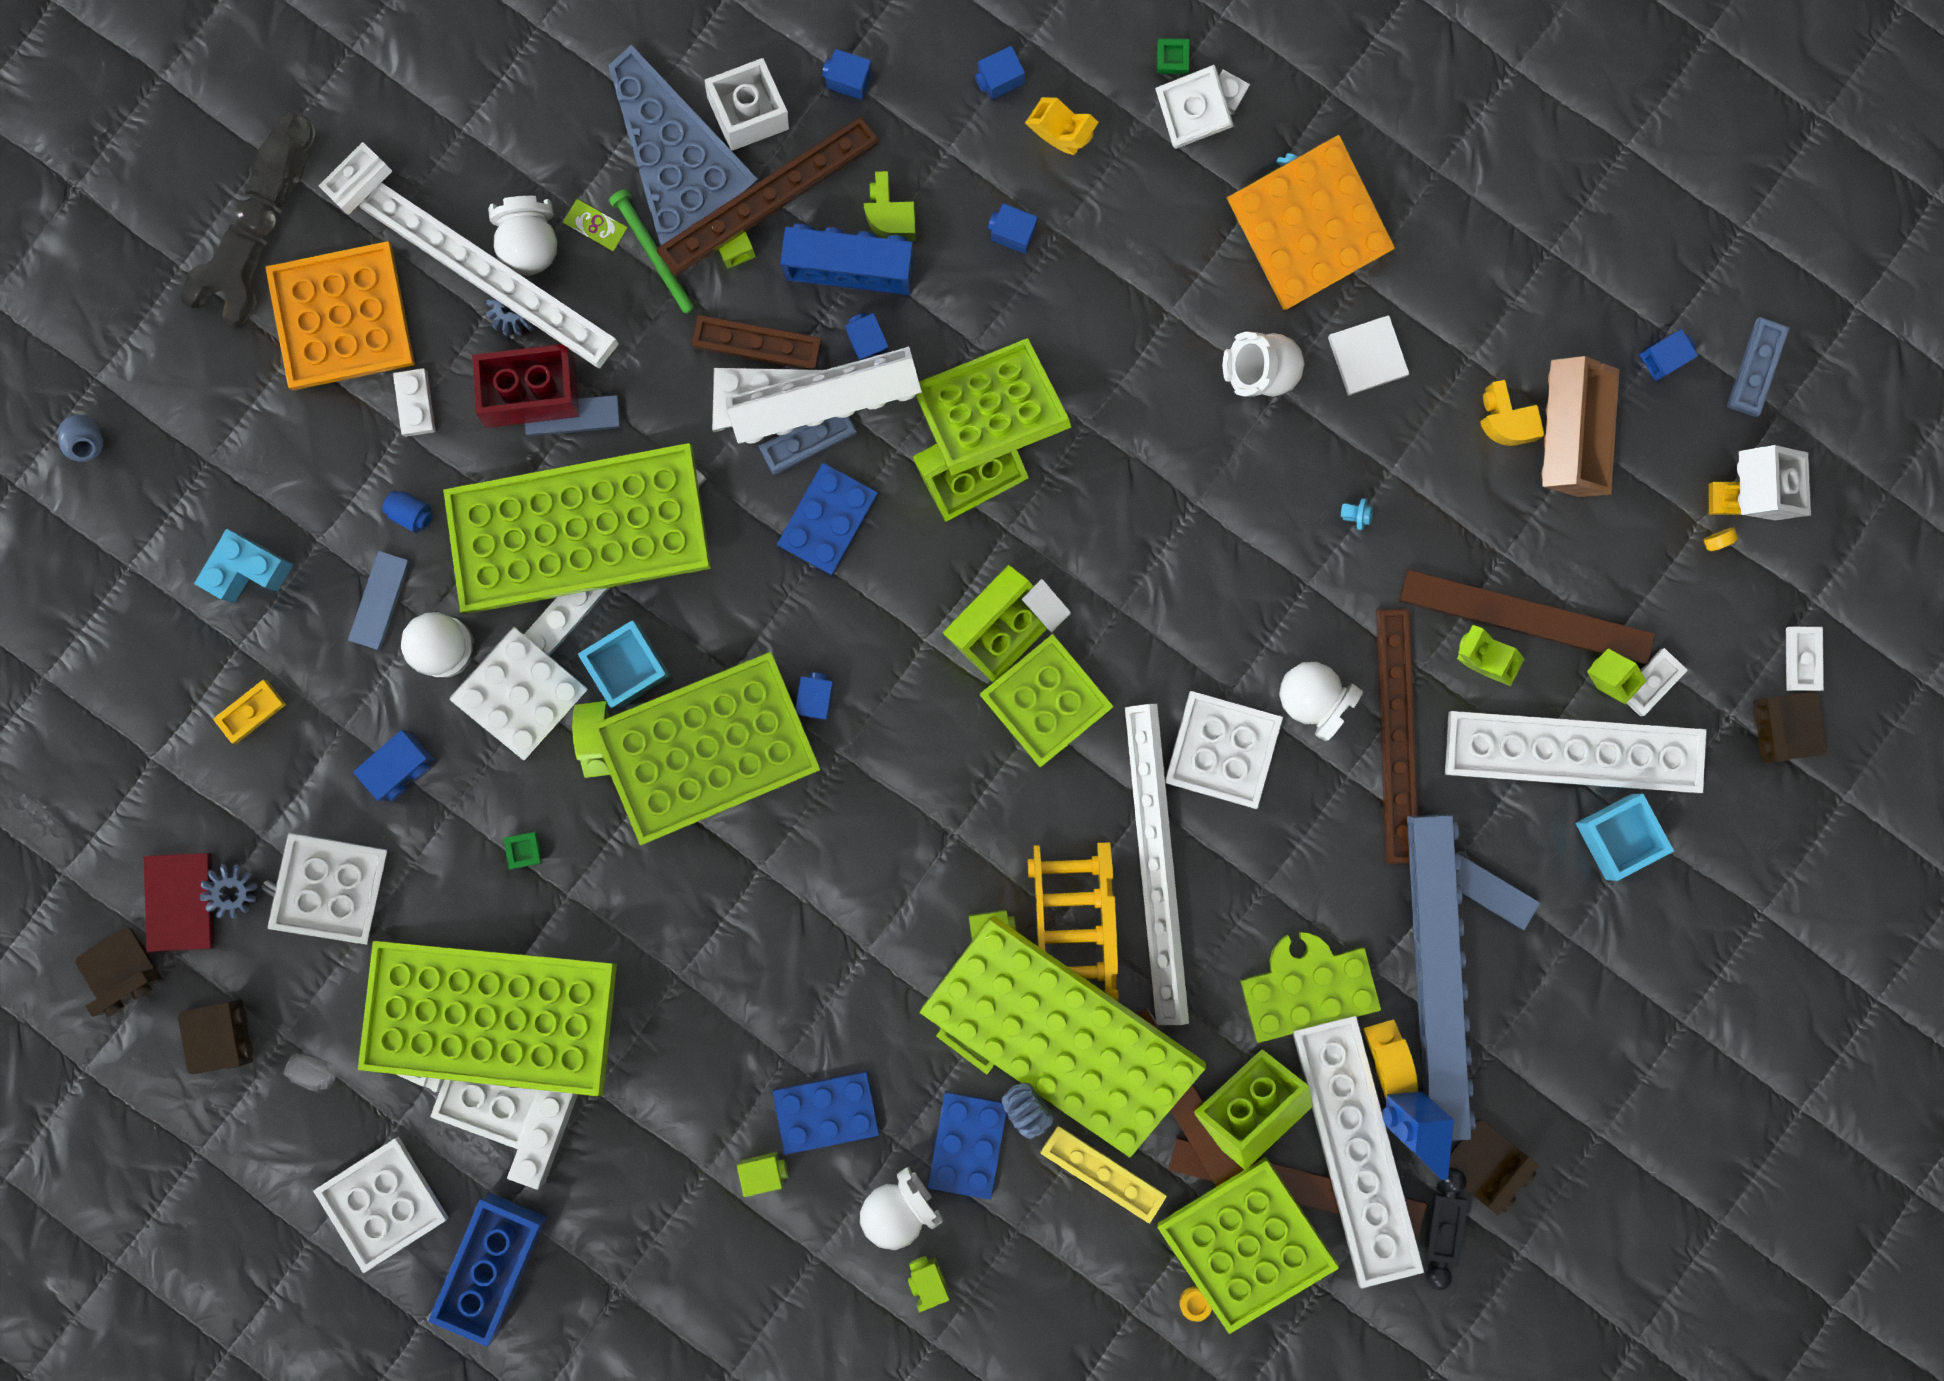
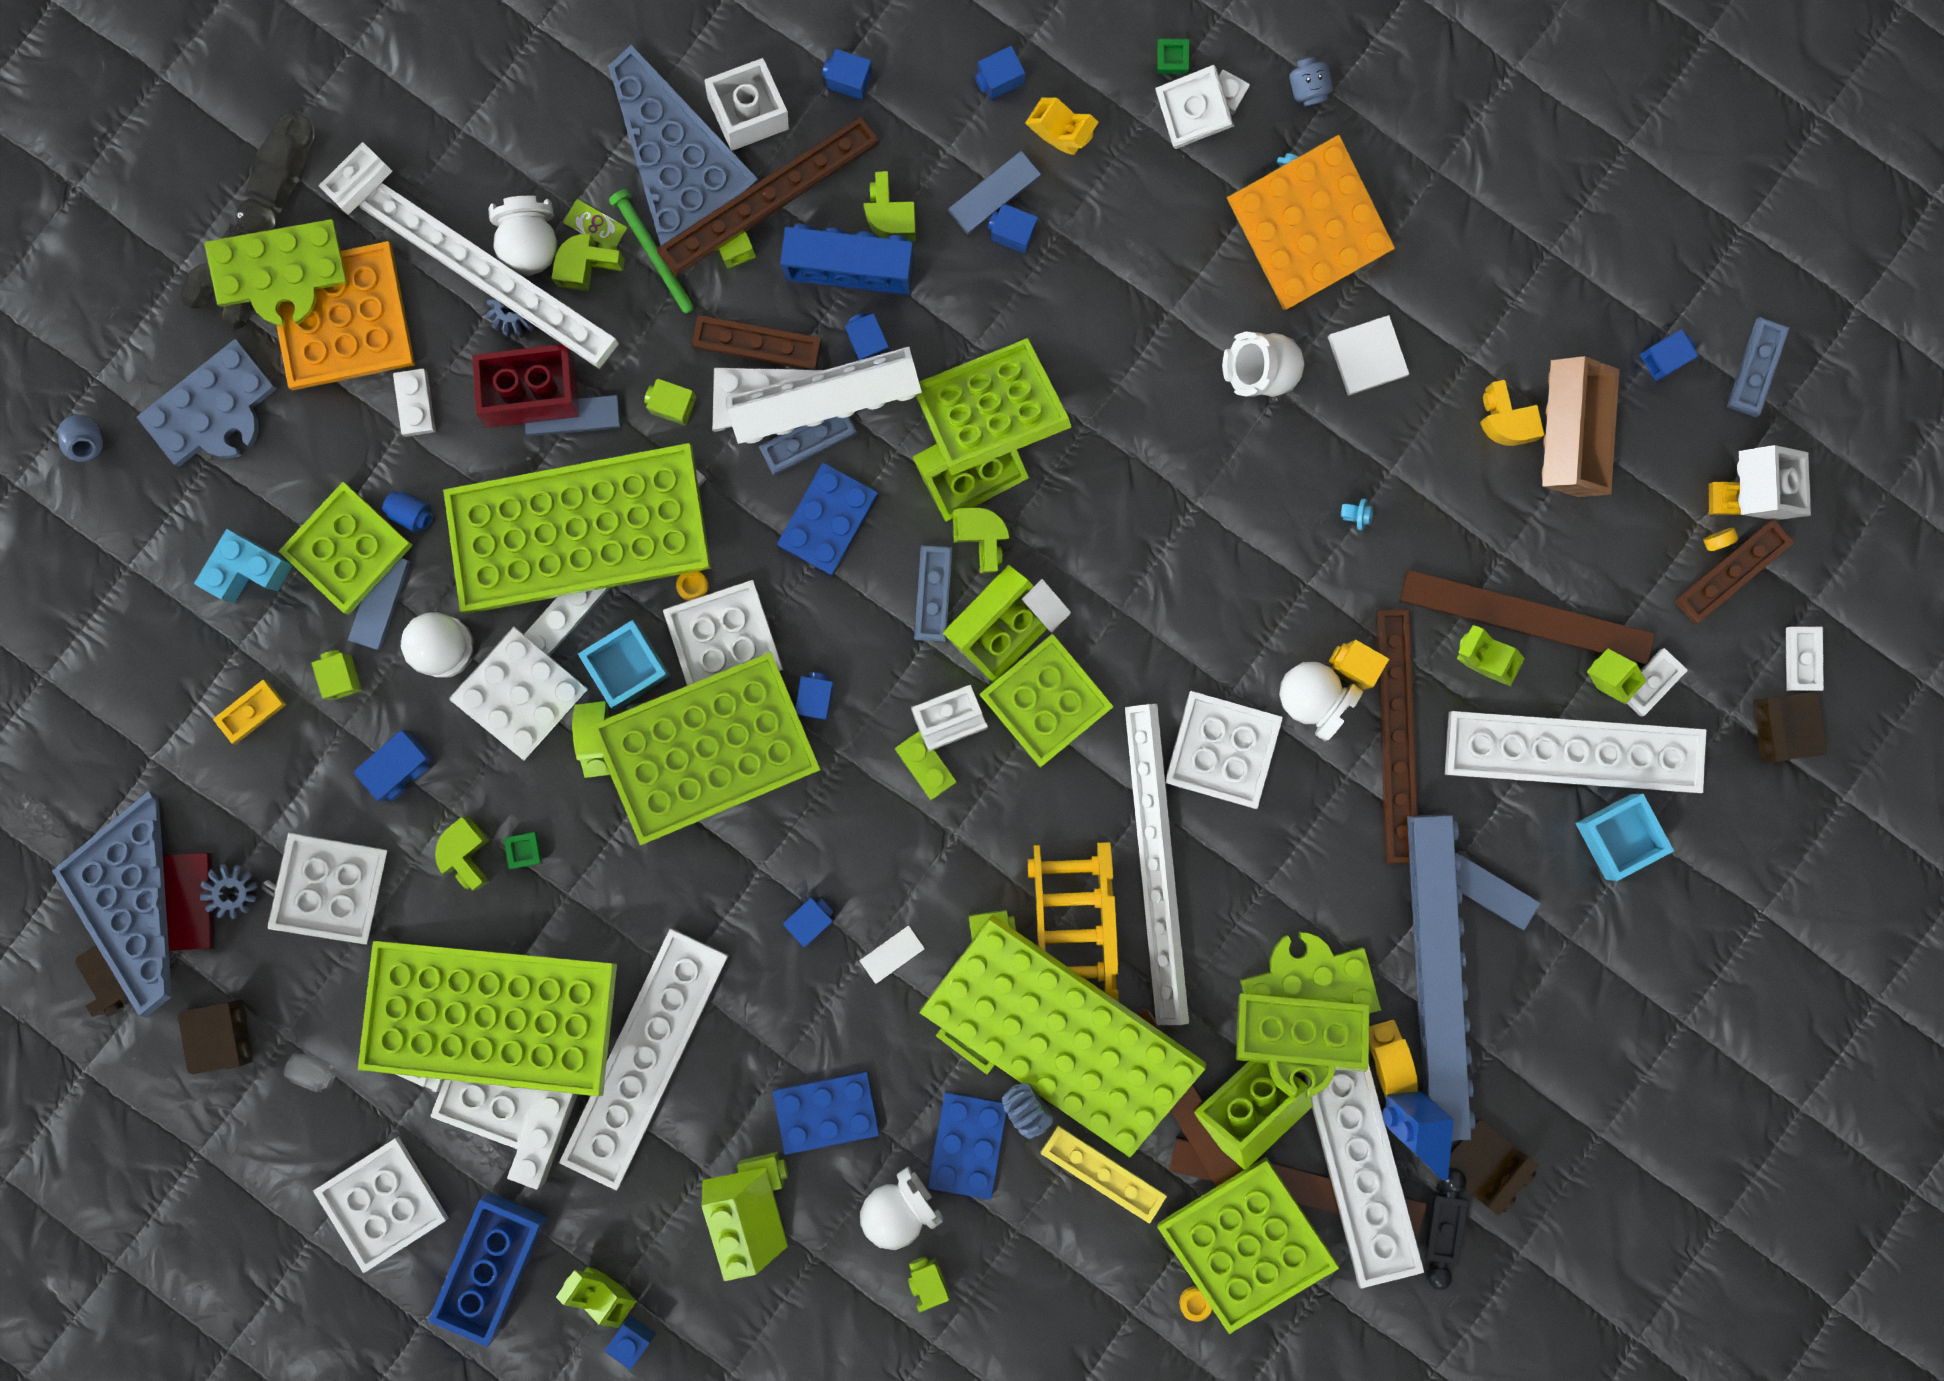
none -> sand blue wing [52,791,172,1018]
none -> sand blue plate [137,339,277,467]
none -> lime plate [204,219,348,327]
none -> lime plate [278,482,413,615]
none -> lime brick [311,650,362,701]
none -> lime brick [435,816,490,891]
none -> lime brick [552,234,625,291]
none -> lime brick [556,1266,637,1328]
none -> white plate [559,928,729,1191]
none -> blue brick [604,1315,656,1370]
none -> lime brick [644,378,697,426]
none -> white plate [663,580,784,686]
none -> yellow tile [676,571,709,601]
none -> lime slope [701,1167,788,1281]
none -> blue brick [783,896,835,947]
none -> white sticker [859,926,925,984]
none -> lime plate [894,731,957,800]
none -> white plate [911,685,988,752]
none -> sand blue tile [914,545,952,642]
none -> sand blue tile [948,151,1041,235]
none -> lime brick [952,508,1009,573]
none -> lime plate [1236,993,1369,1098]
none -> sand blue head [1289,57,1333,107]
none -> yellow brick [1329,639,1389,690]
none -> reddish brown plate [1673,519,1794,625]

